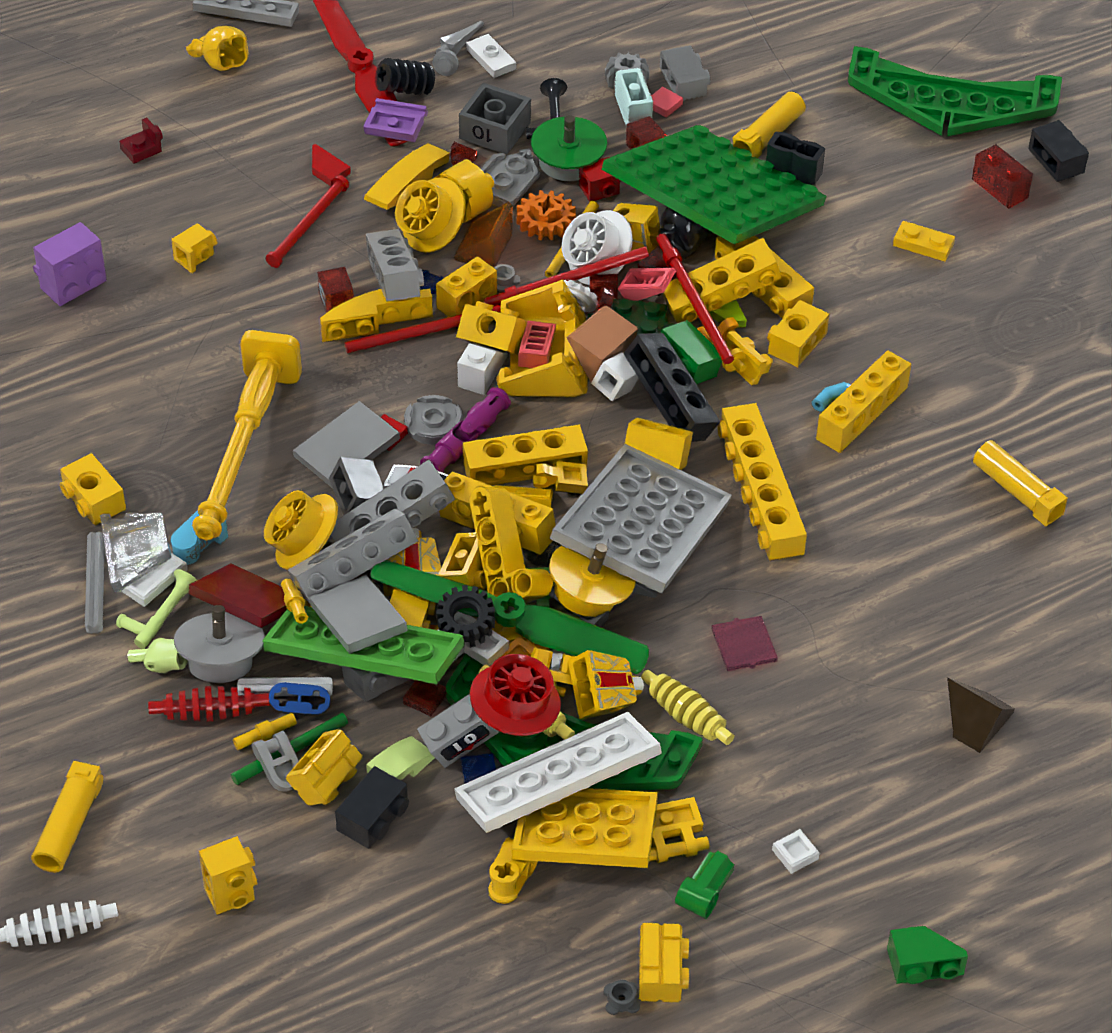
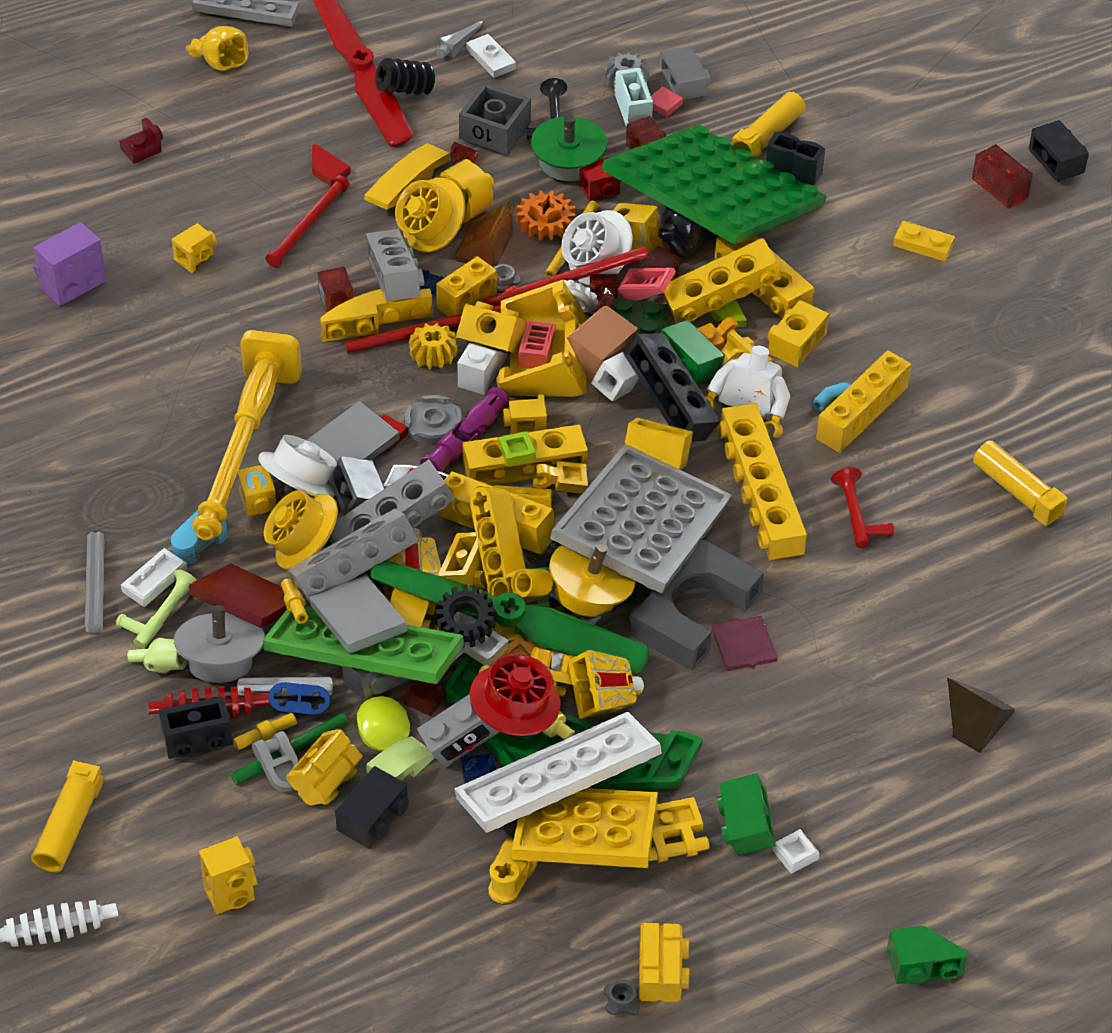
yellow brick [60,453,126,525] -> none
clear wing [100,513,172,593] -> none
medium lavender plate [363,98,428,142] -> none
light grey plate [432,50,459,76] -> none
light grey tile [481,148,540,210] -> none
light yellow piece [641,670,734,745] -> none
red bar [656,234,734,364] -> none
green piece [675,851,735,919] -> none
green wing [848,46,1062,136] -> none
none -> black brick [159,696,233,759]
none -> yellow brick [237,465,276,516]
none -> white piece [258,435,337,504]
none -> neon yellow hat [357,696,410,752]
none -> yellow gear [409,322,458,371]
none -> lime tile [498,431,536,467]
none -> yellow brick [503,394,547,434]
none -> dark grey arch [629,539,764,671]
none -> white torso [704,346,790,438]
none -> green brick [717,773,776,855]
none -> red piece [831,467,894,548]

